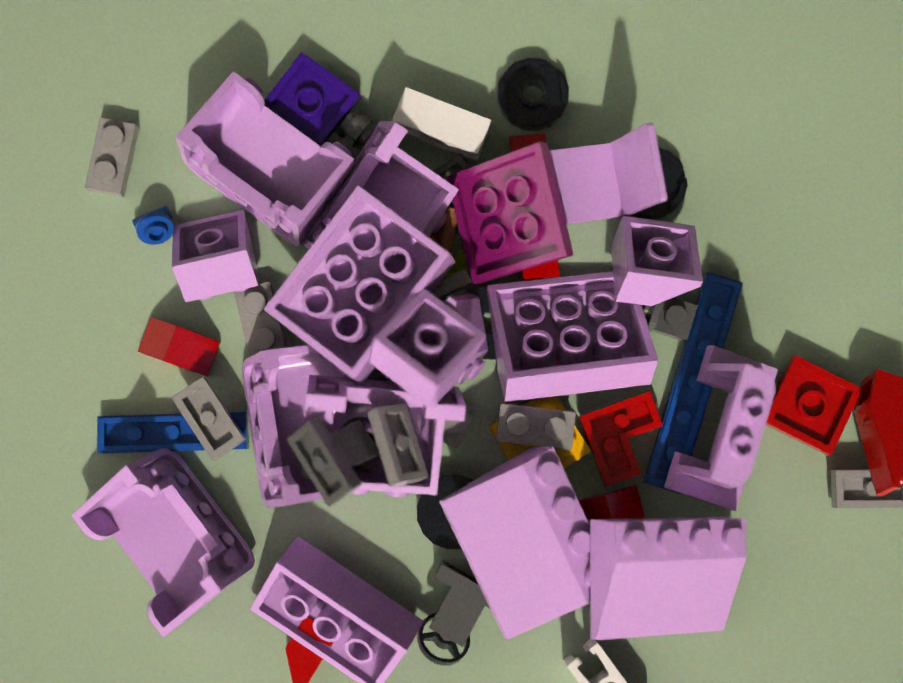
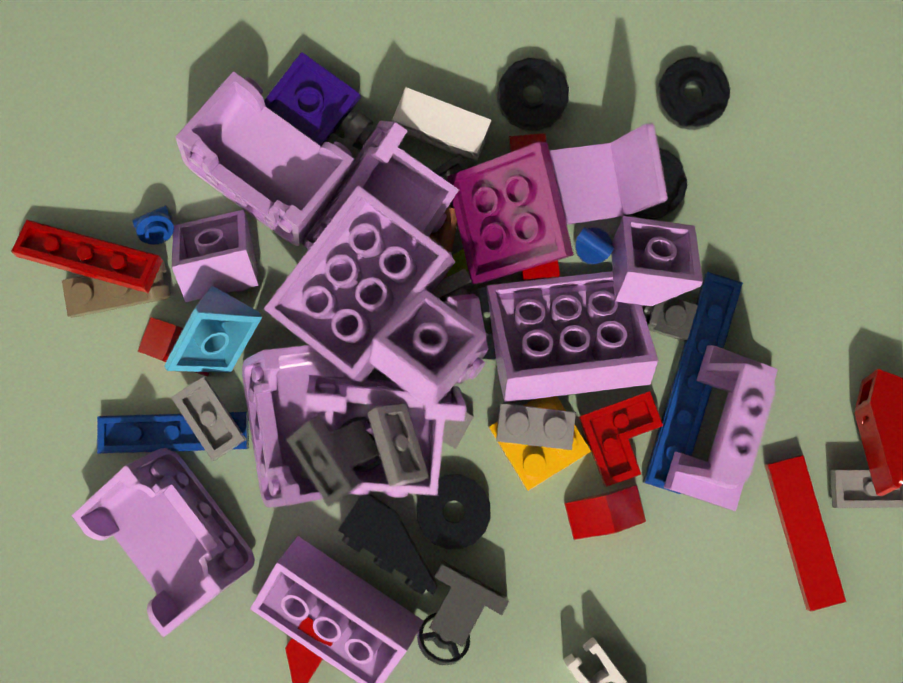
light grey plate [84,117,139,197] -> none
light grey plate [234,282,287,356] -> none
lavender slope [439,447,591,639] -> none
lavender slope [590,516,746,640] -> none
red plate [766,355,863,455] -> none
none -> red tile [11,220,163,294]
none -> dark tan plate [62,261,171,318]
none -> medium azure slope [164,285,262,373]
none -> black slope [338,493,438,595]
none -> blue plate [575,227,615,264]
none -> black tile [656,57,730,130]
none -> red tile [765,455,846,612]

